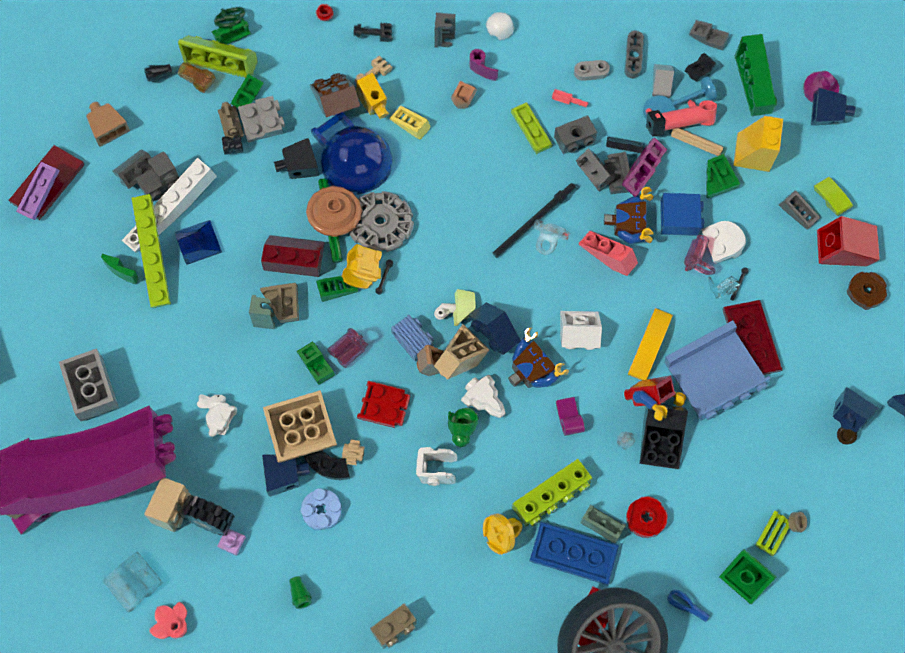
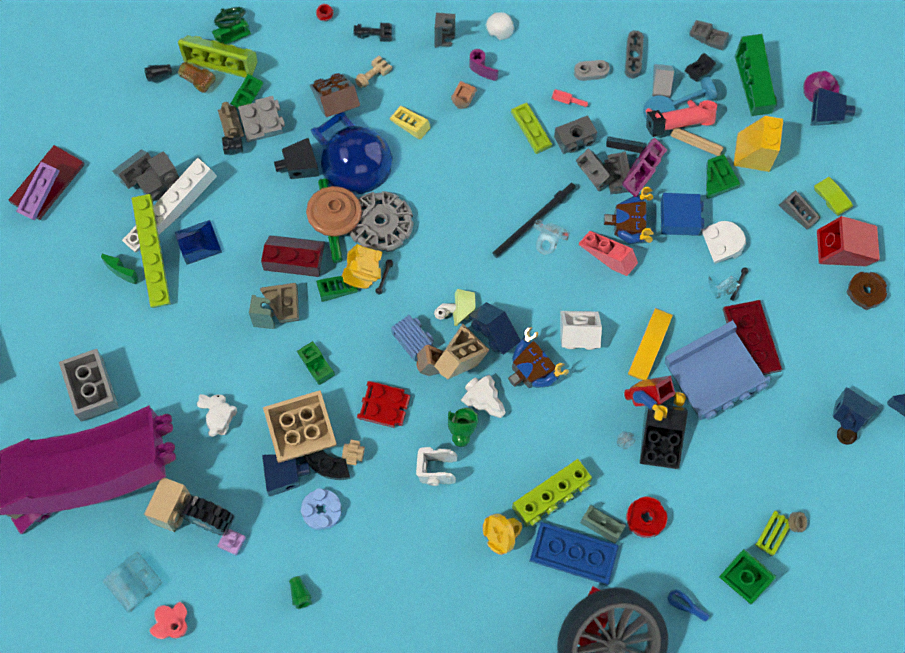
medium nougat torso [86,102,130,147] -> none
clear pink piece [327,328,368,368] -> none
yellow torso [356,73,389,119] -> none
dark tan brick [370,603,417,649] -> none
magenta panel [556,397,585,436] -> none
clear pink piece [684,235,716,275] -> none

